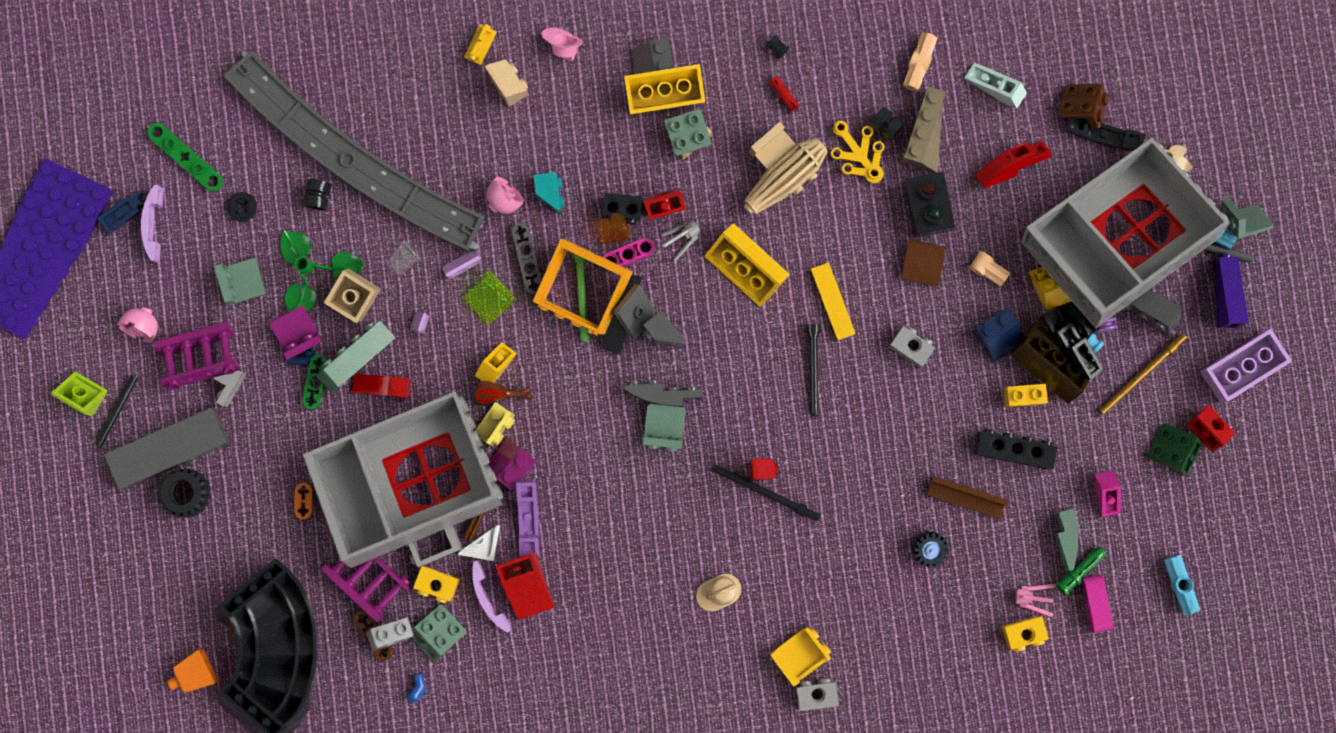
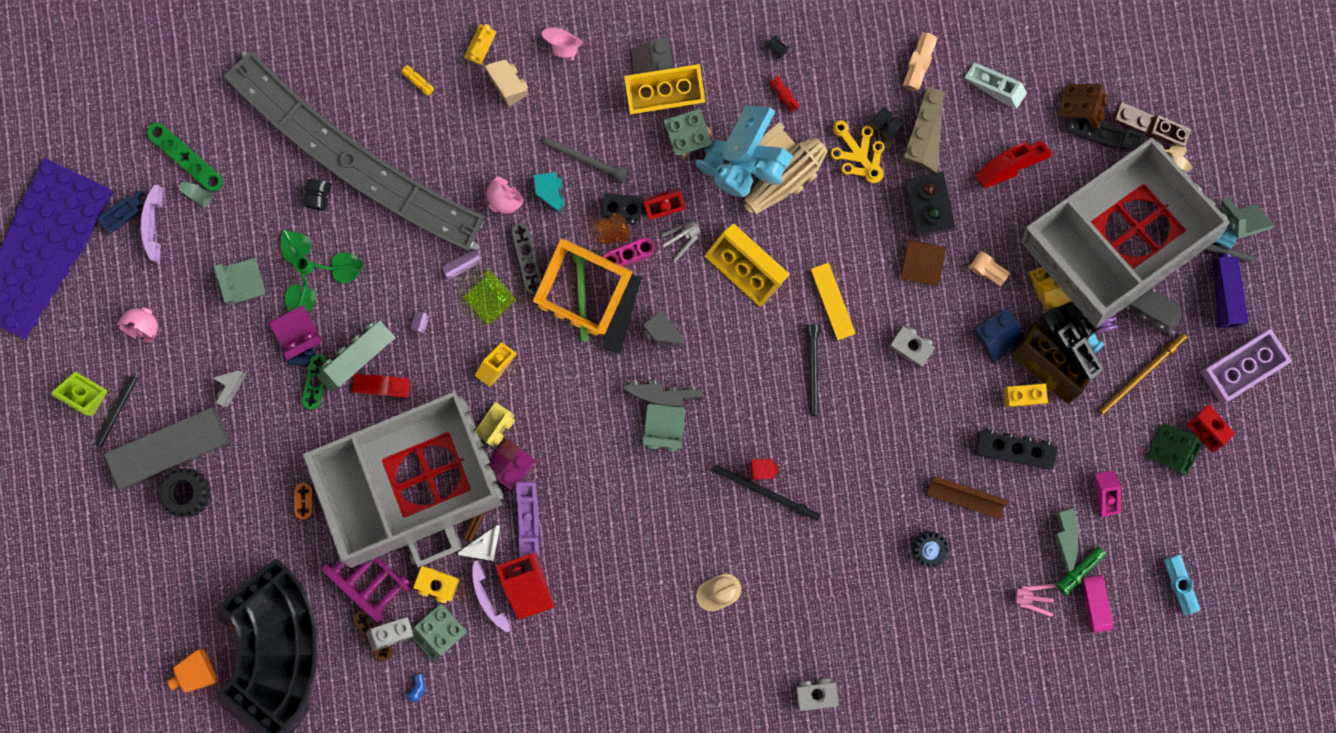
magenta fence [154,322,241,390] -> none
black gear [227,192,258,222] -> none
tan brick [324,269,381,323] -> none
clear slope [386,240,421,277] -> none
copper piece [474,381,533,405] -> none
dark grey plate [613,284,656,339] -> none
yellow panel [770,626,831,686] -> none
yellow brick [1001,615,1049,652] -> none
none -> sand green helmet [178,182,213,208]
none -> yellow axle [401,65,434,96]
none -> dark grey piece [543,138,629,184]
none -> medium azure piece [695,105,793,197]
none -> slope [1113,102,1191,147]

